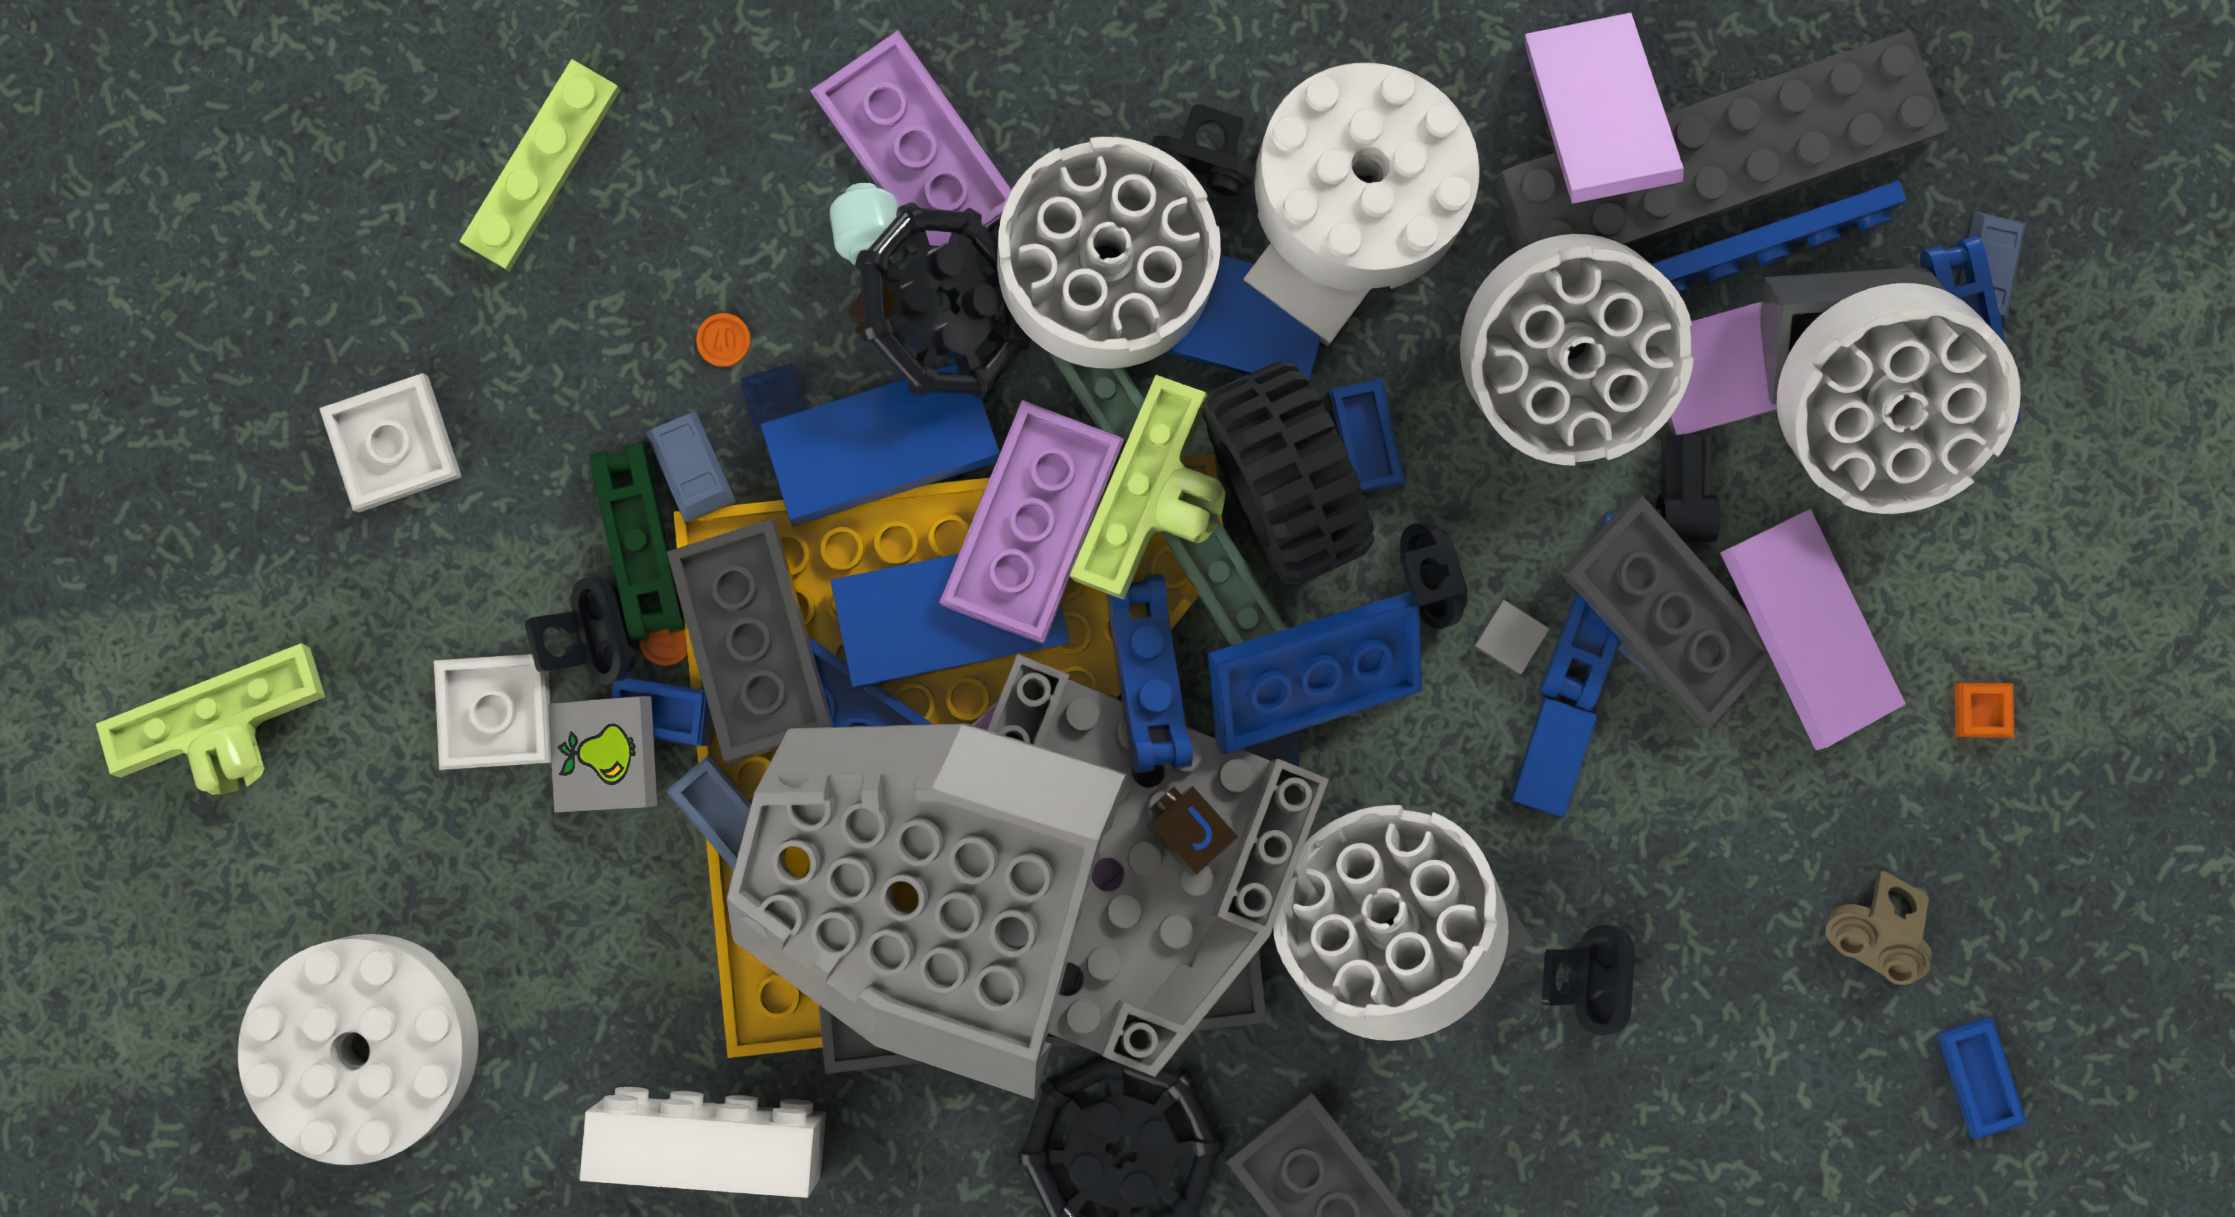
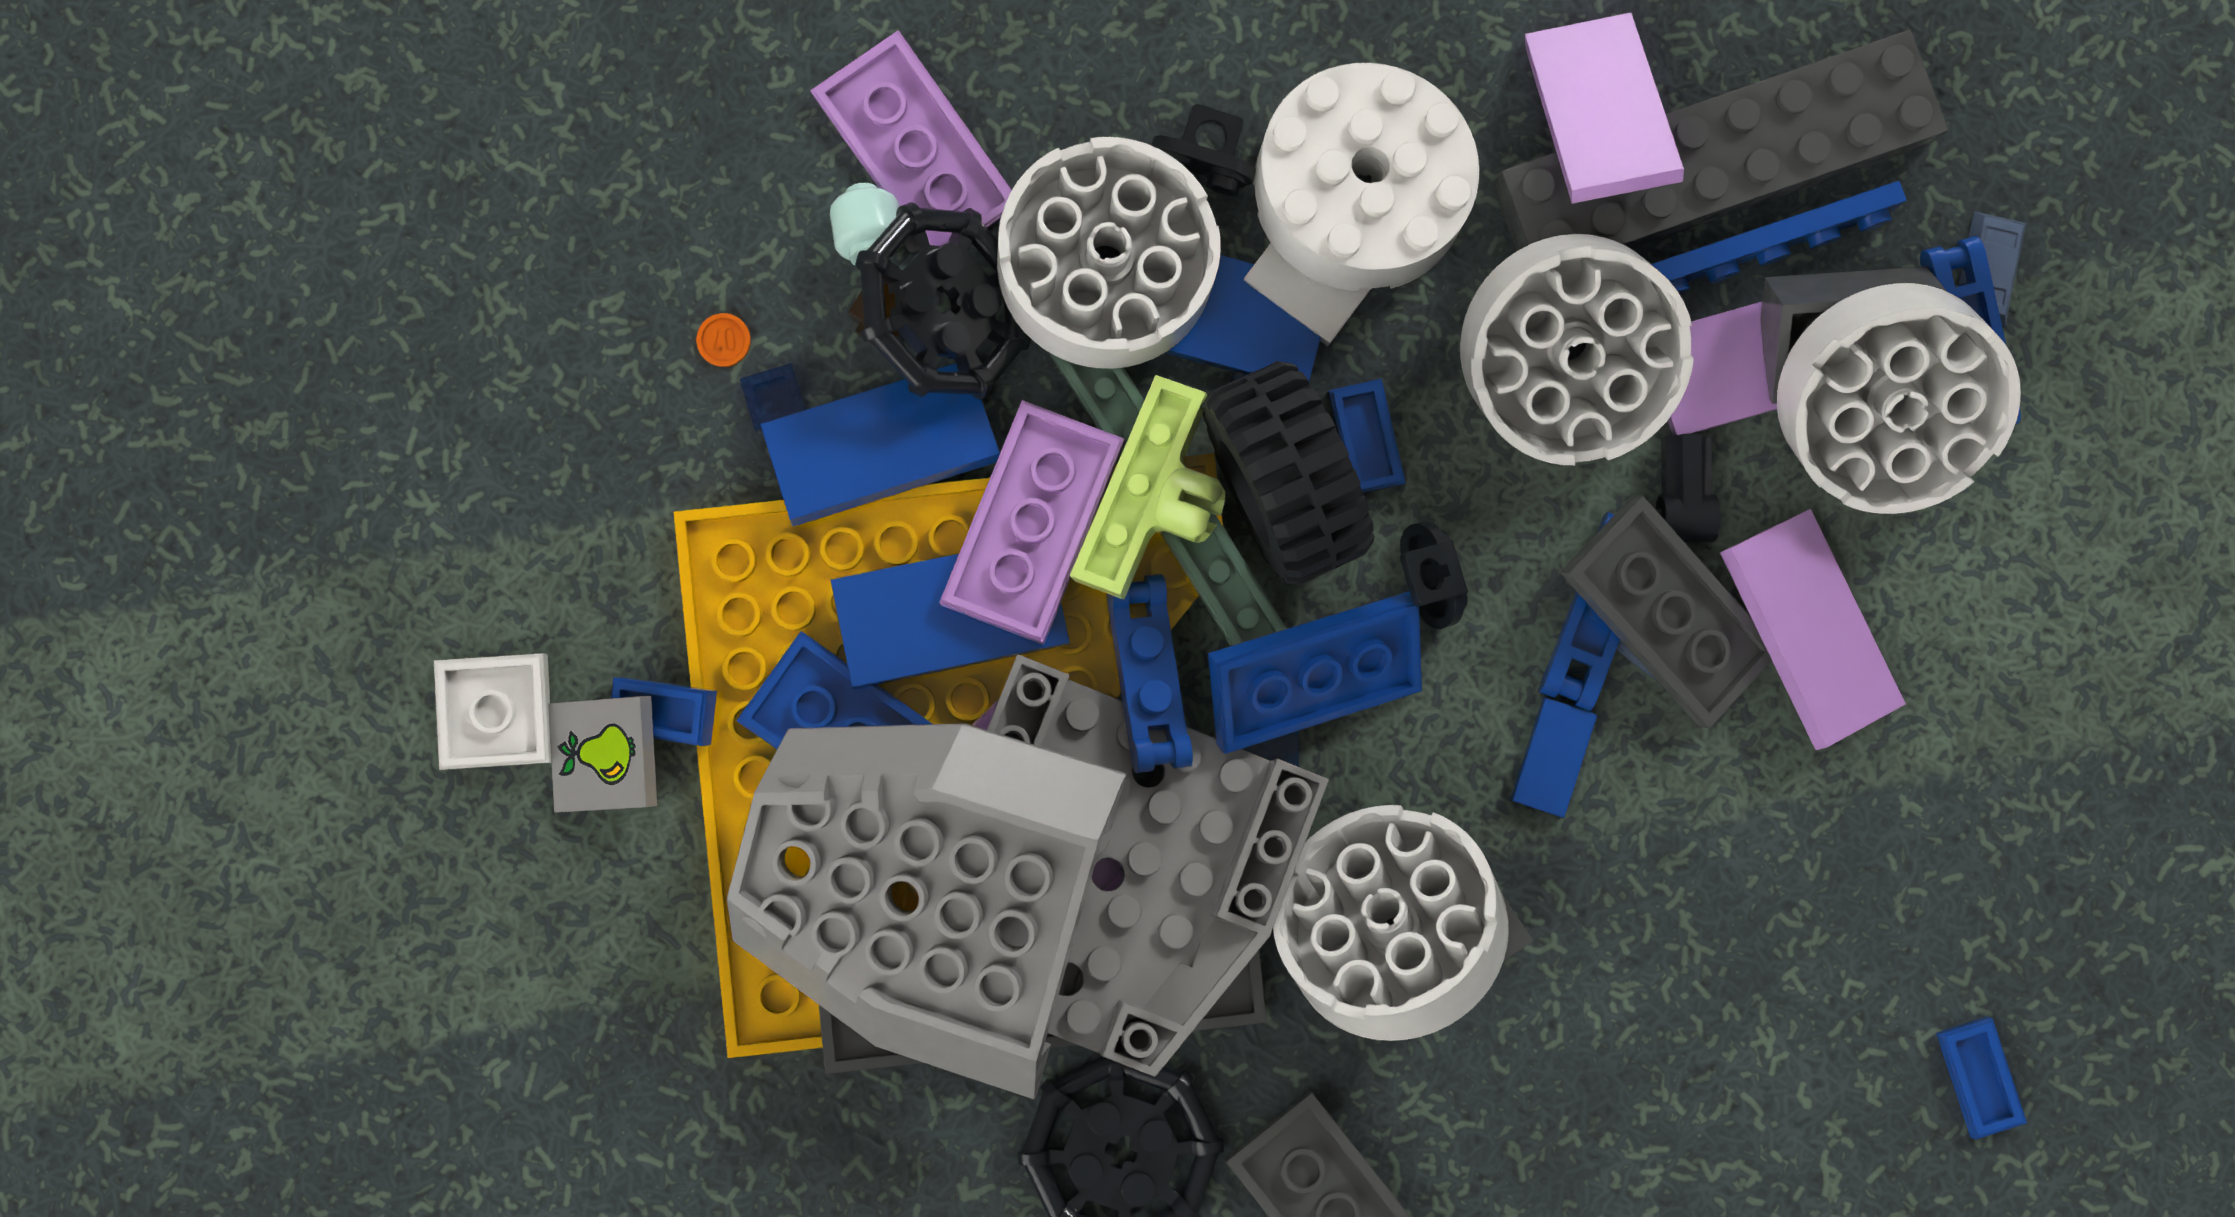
yellowish green plate [96,643,325,795] -> none
white brick [238,934,478,1165] -> none
white plate [319,373,462,512] -> none
yellowish green plate [460,59,621,272] -> none
black bracket [524,576,636,685] -> none
white brick [580,1087,826,1198] -> none
dark green plate [589,442,685,643] -> none
orange piece [639,629,688,666] -> none
sand blue tile [646,412,736,523] -> none
sand blue tile [666,755,752,870] -> none
dark grey plate [667,519,834,764] -> none
dark brown brick [1146,786,1238,876] -> none
light grey tile [1473,600,1550,675] -> none
black bracket [1542,925,1635,1036] -> none
dark tan bracket [1826,871,1932,985] -> none
orange tile [1954,683,2014,738] -> none

